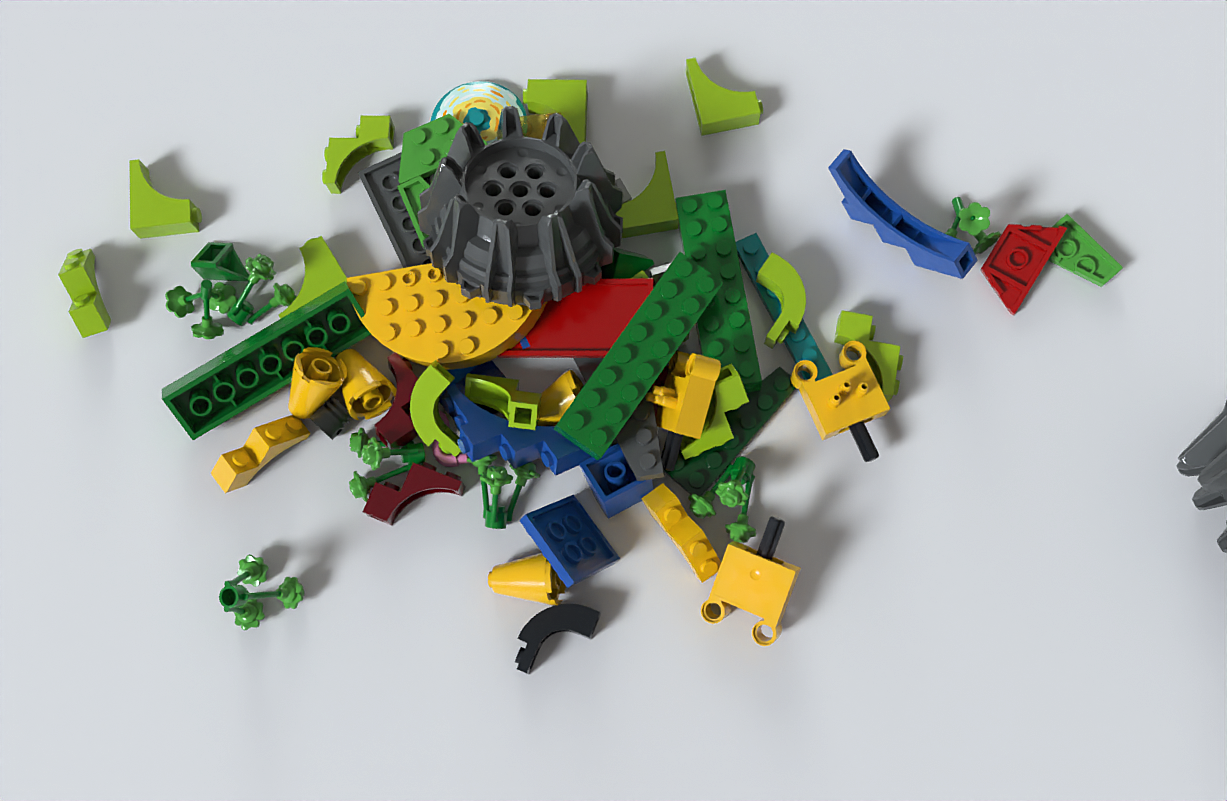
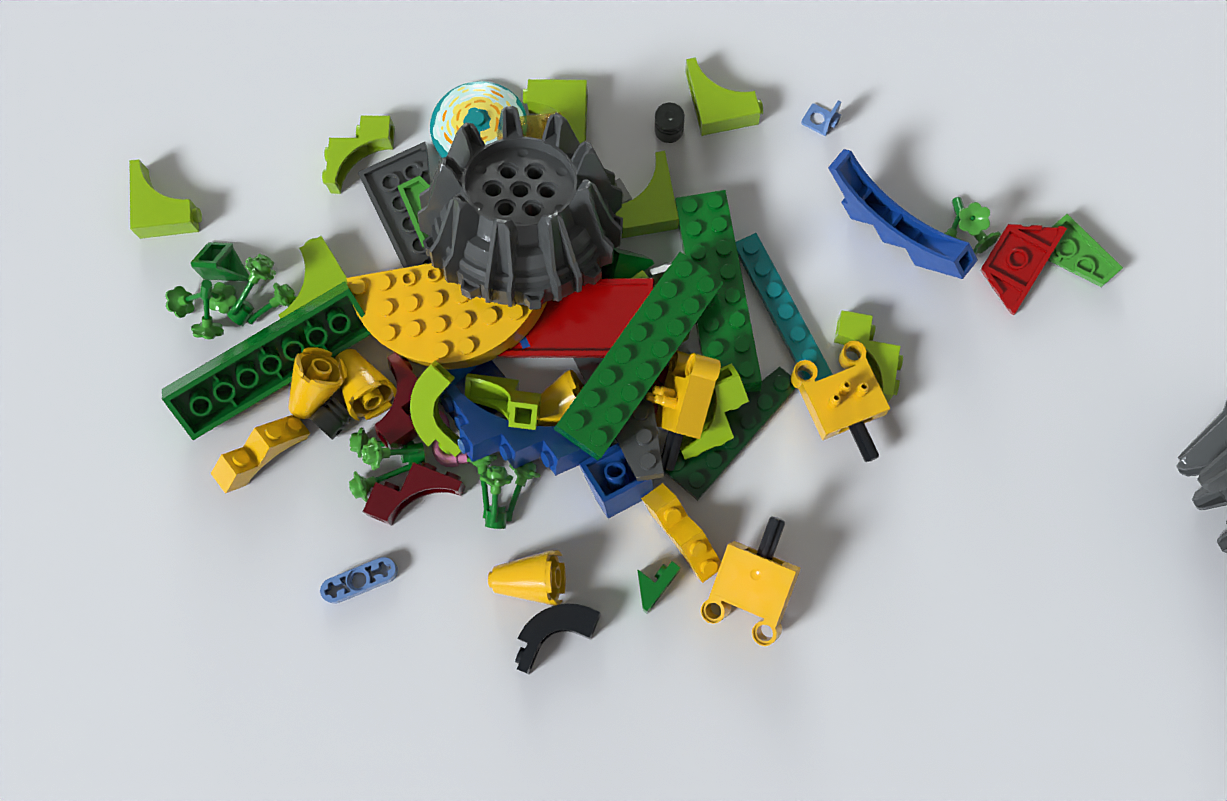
lime arch [58,248,111,338] -> none
bright green plant [219,554,305,630] -> none
bright green wing [399,114,488,185] -> none
blue plate [519,494,620,588] -> none
bright green plant [688,456,756,543] -> none
lime arch [756,252,806,349] -> none
none -> medium blue beam [320,557,398,604]
none -> green slope [637,561,681,614]
none -> pearl dark grey piece [655,102,685,143]
none -> medium blue bracket [801,100,842,136]

